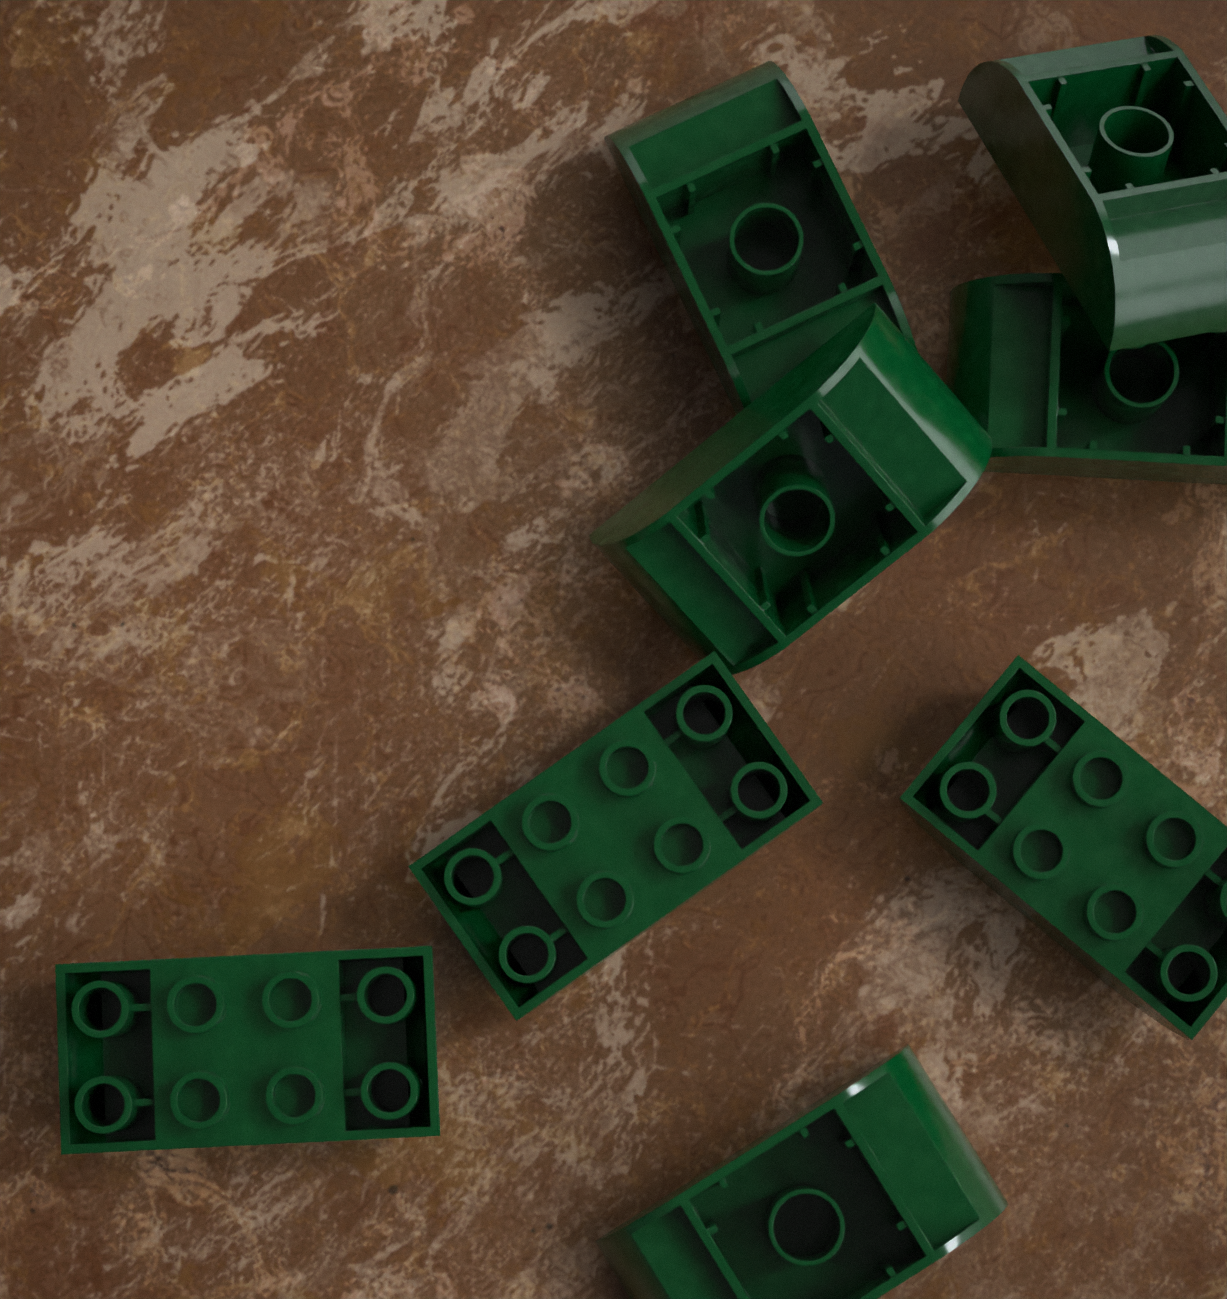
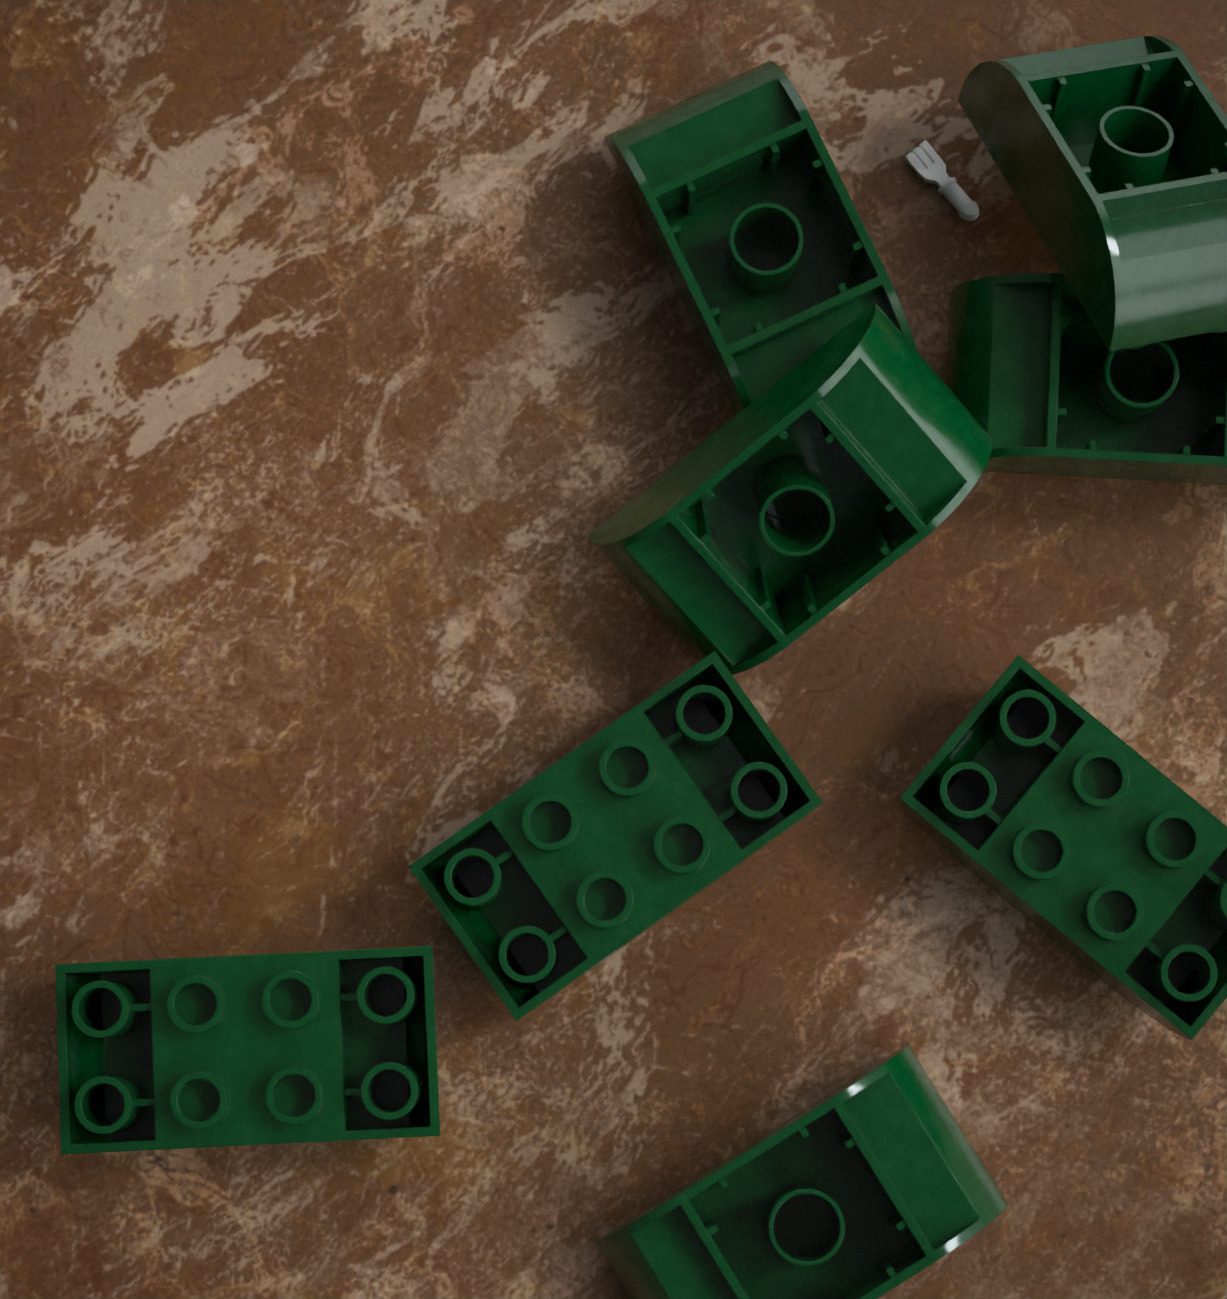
none -> white piece [904,140,980,221]

